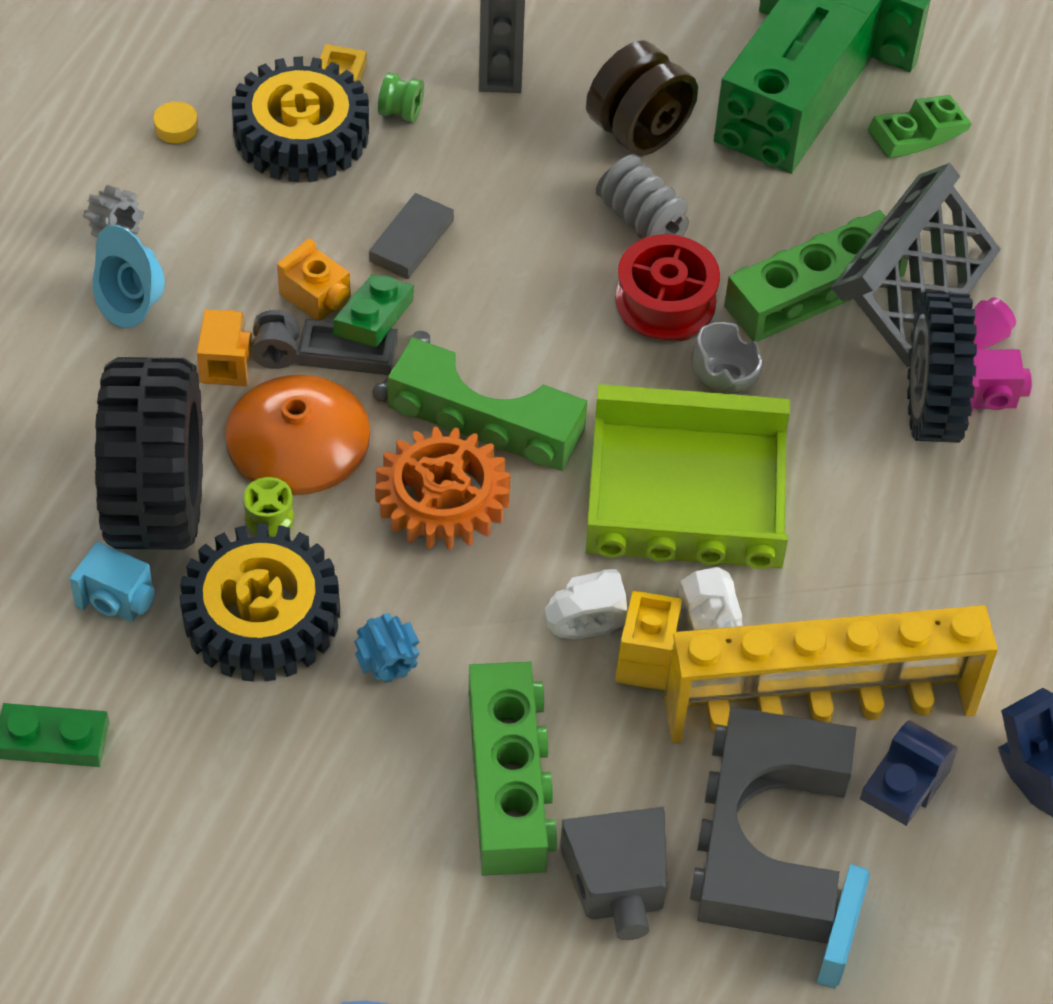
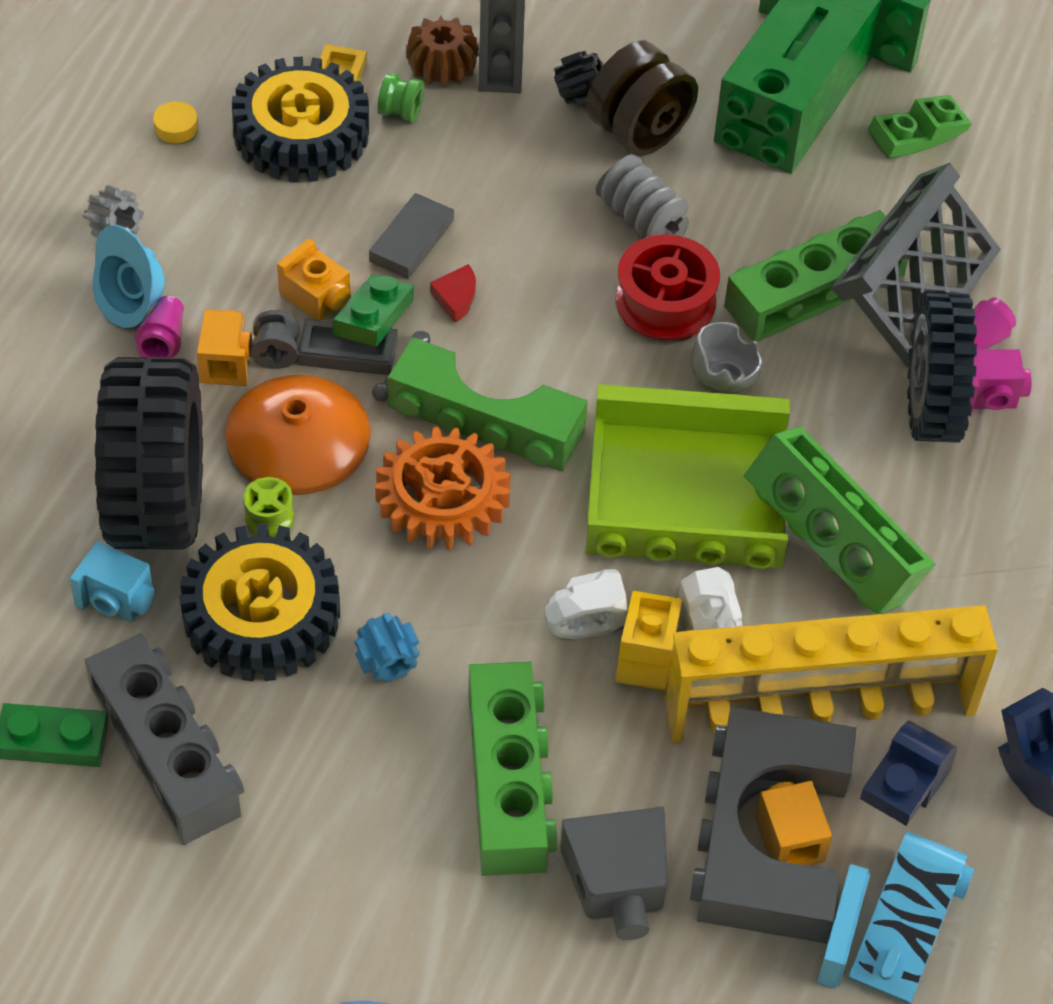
none -> dark grey brick [85,633,244,845]
none -> dark pink cone [135,296,184,358]
none -> dark orange gear [406,15,479,87]
none -> red tile [430,264,476,322]
none -> black gear [554,51,604,107]
none -> bright green brick [743,426,936,614]
none -> light orange brick [755,781,832,866]
none -> medium azure door [848,831,975,1004]

